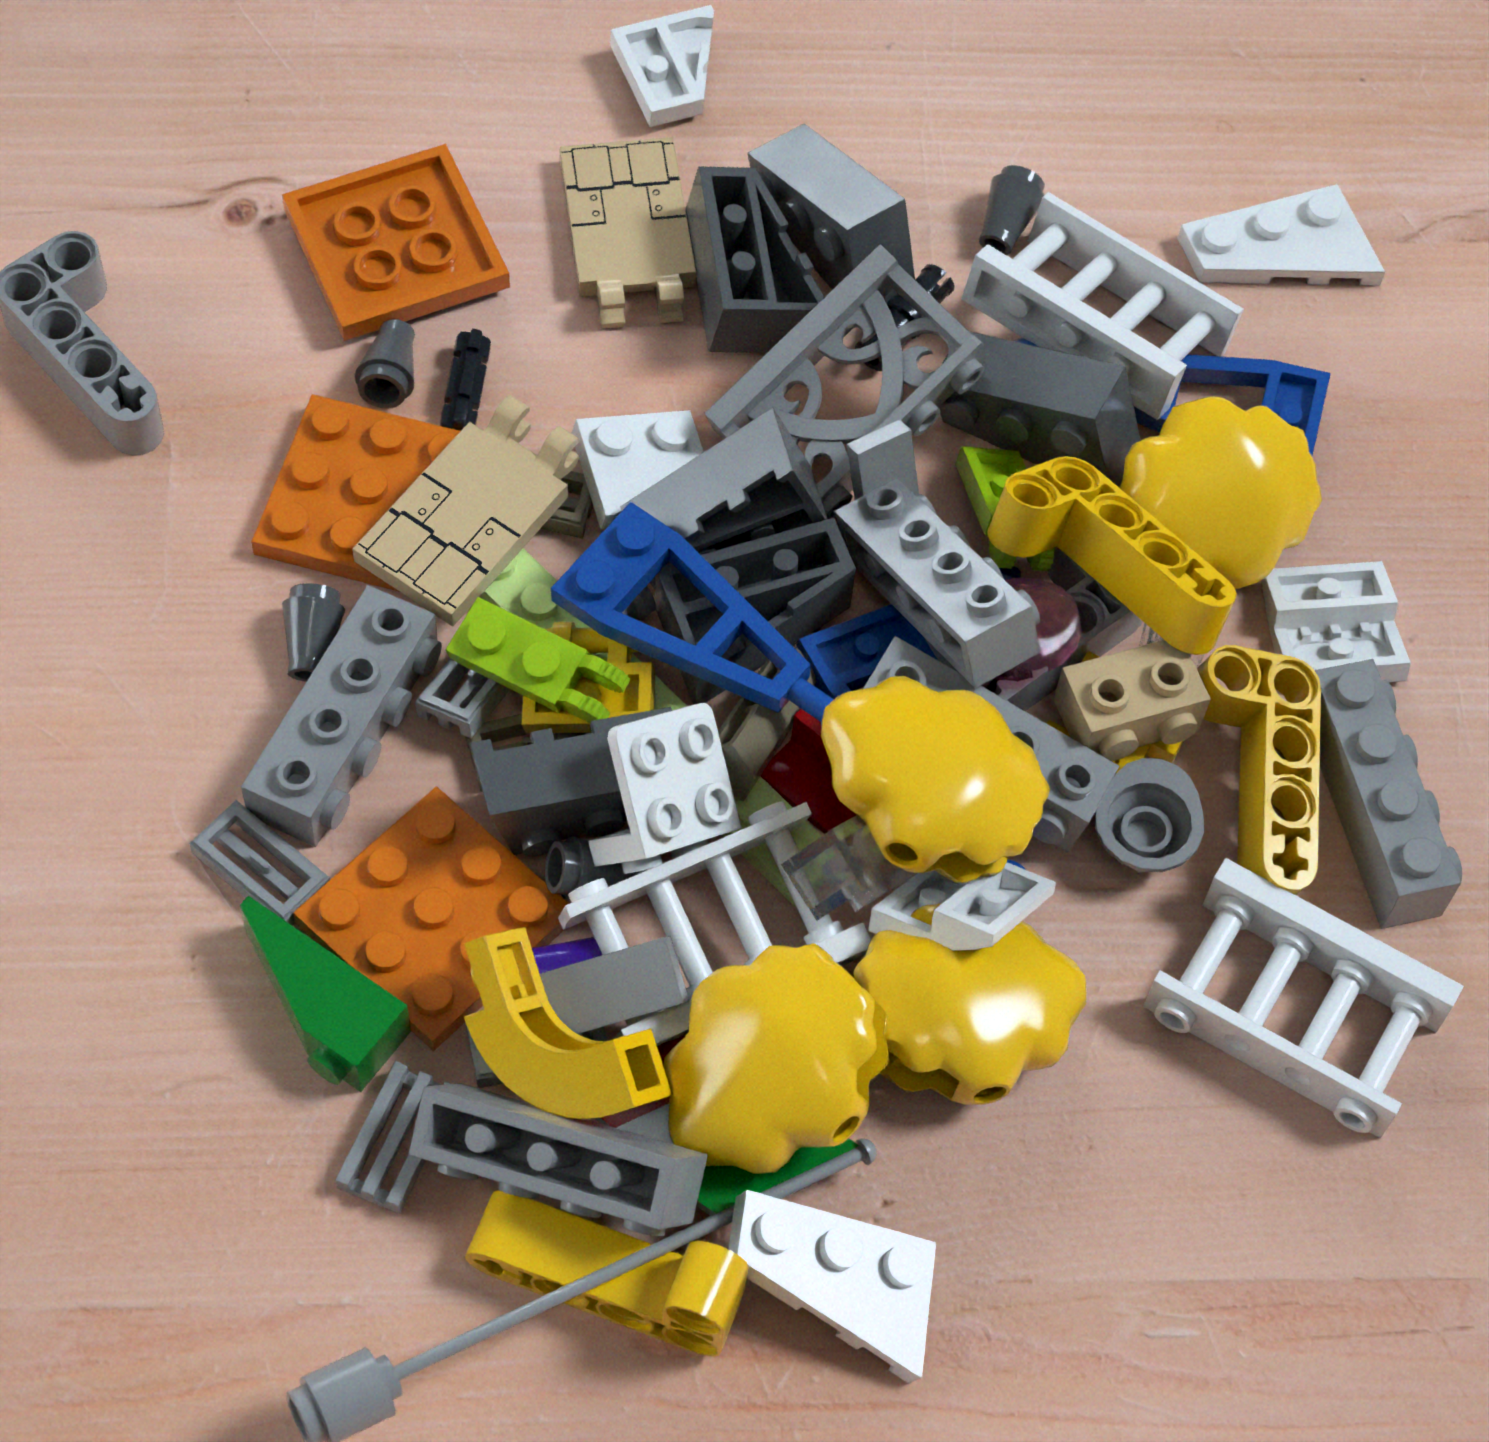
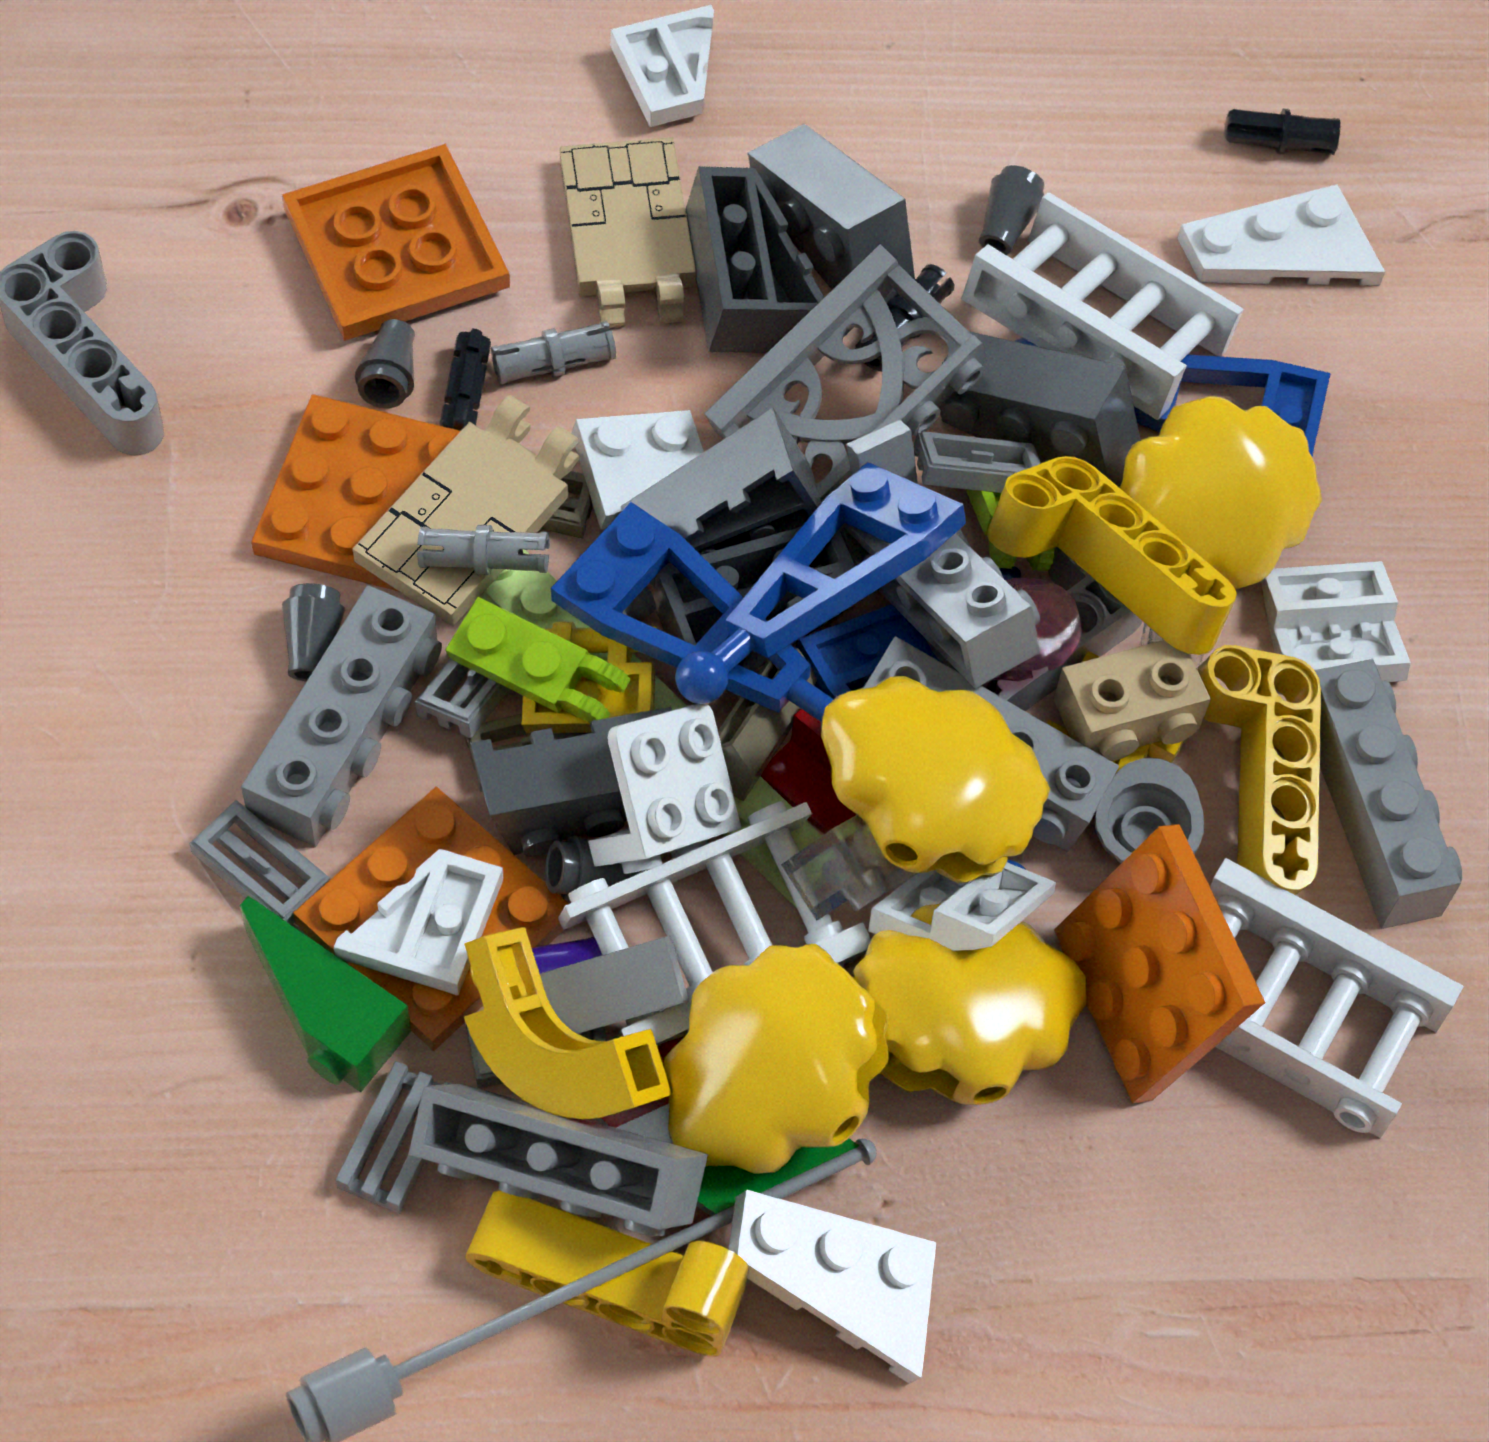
none -> white wing [334,849,504,996]
none -> light grey pin [417,525,550,575]
none -> light grey pin [491,321,616,385]
none -> blue plate [675,462,966,704]
none -> light grey tile [913,431,1040,493]
none -> orange plate [1054,824,1265,1104]
none -> black axle [1224,108,1340,155]

